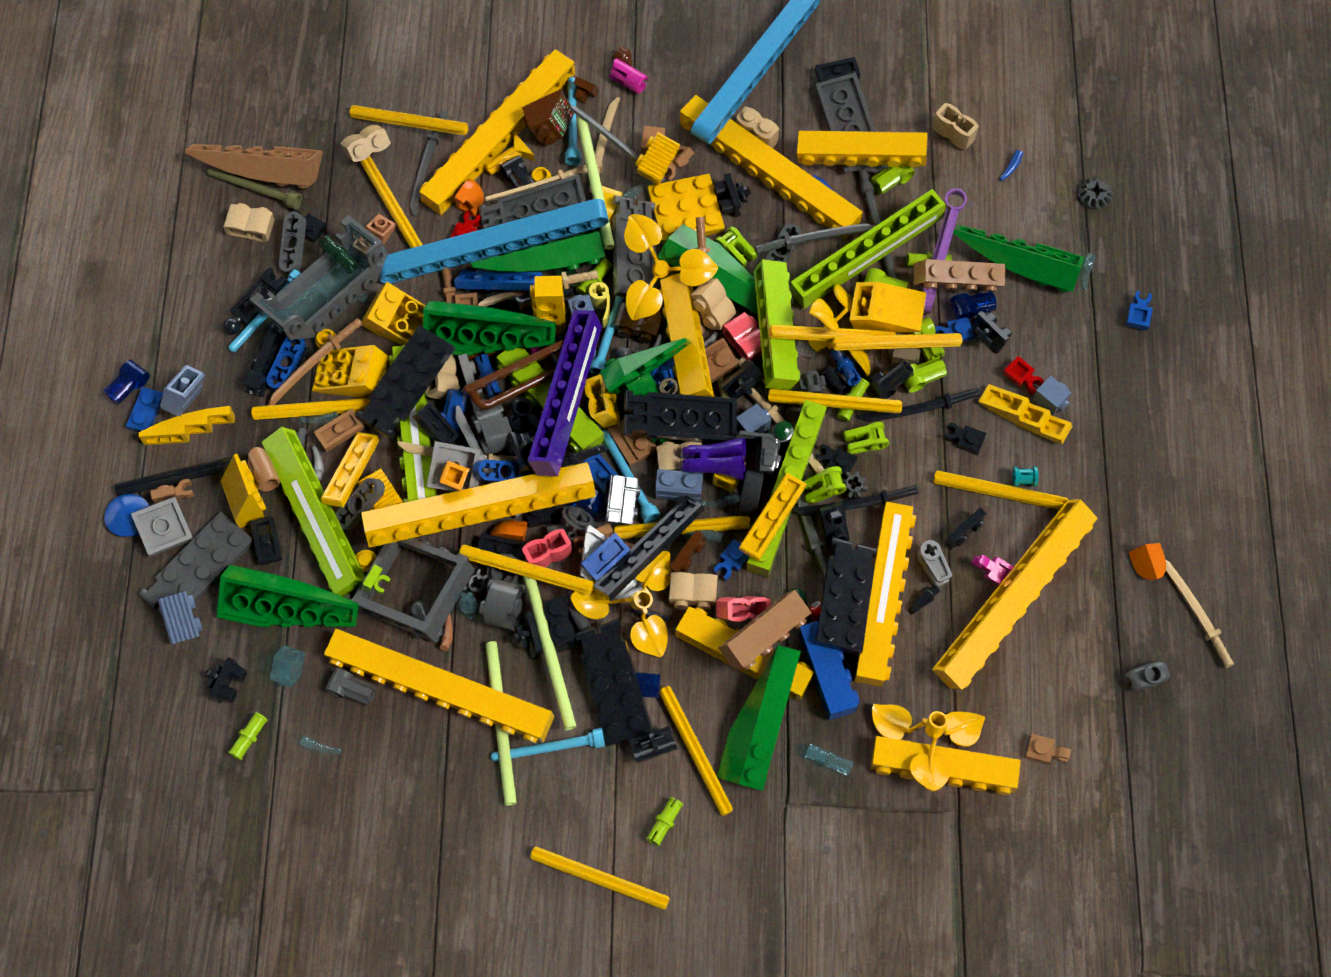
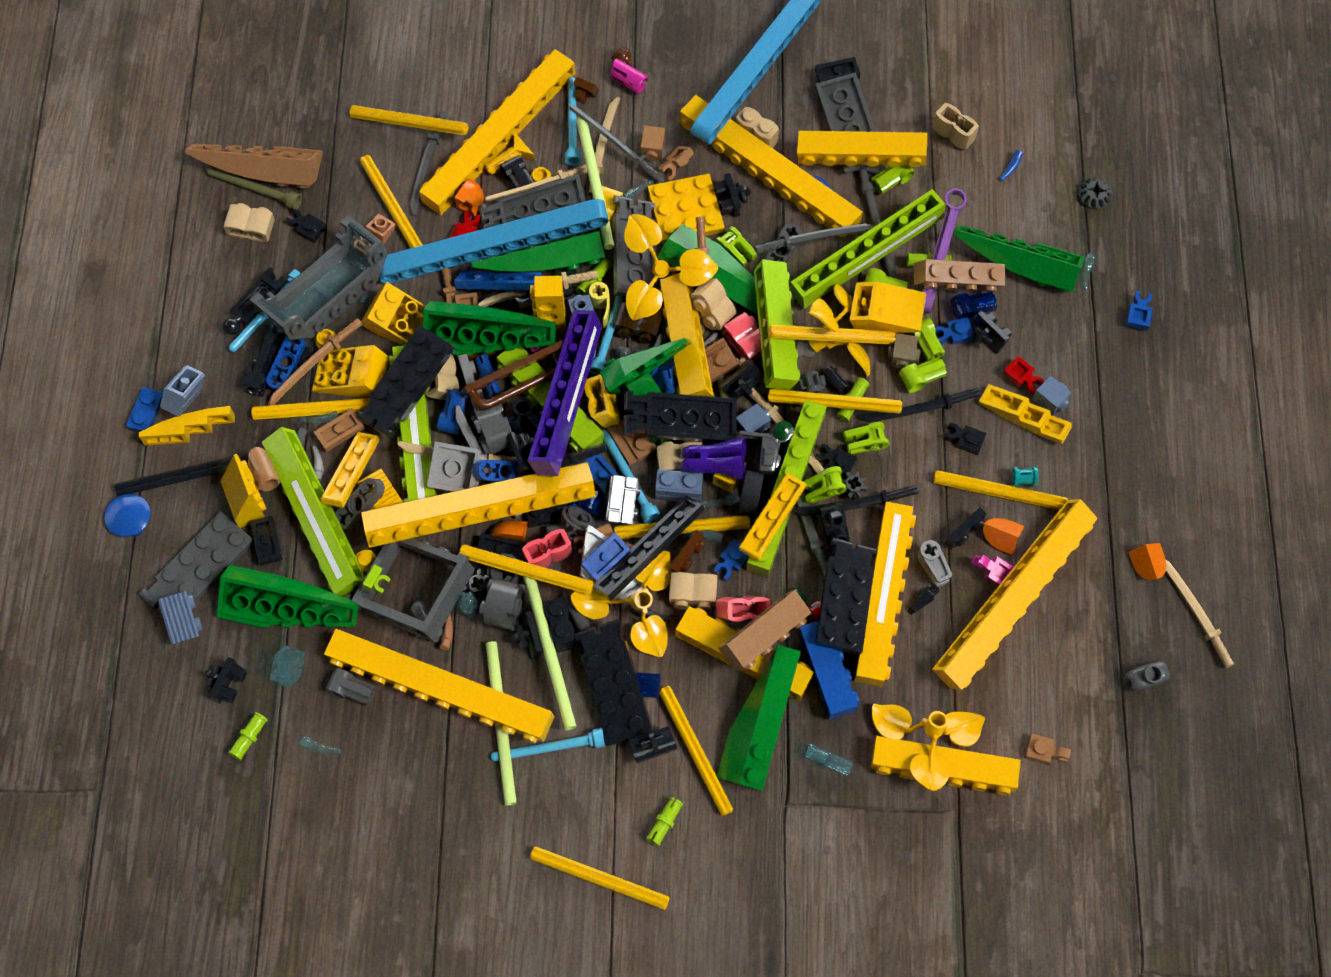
clear blue piece [103,360,150,405] -> none
light grey plate [131,497,193,557] -> none
medium nougat plate [150,479,194,504] -> none
dark grey beam [279,211,306,274] -> none
clear green pin [319,235,358,274] -> none
tan brick [340,125,391,162] -> none
black plate [413,402,460,444] -> none
light orange brick [439,461,469,491] -> none
reddish brown slope [522,90,574,146] -> none
yellow brick [635,132,680,185] -> none
dark tan hinge [660,378,678,394] -> none
blue pin [831,349,861,386] -> none
yellow axle [832,333,962,350] -> none
black piece [868,359,914,399] -> none
none -> orange brick [983,518,1024,555]

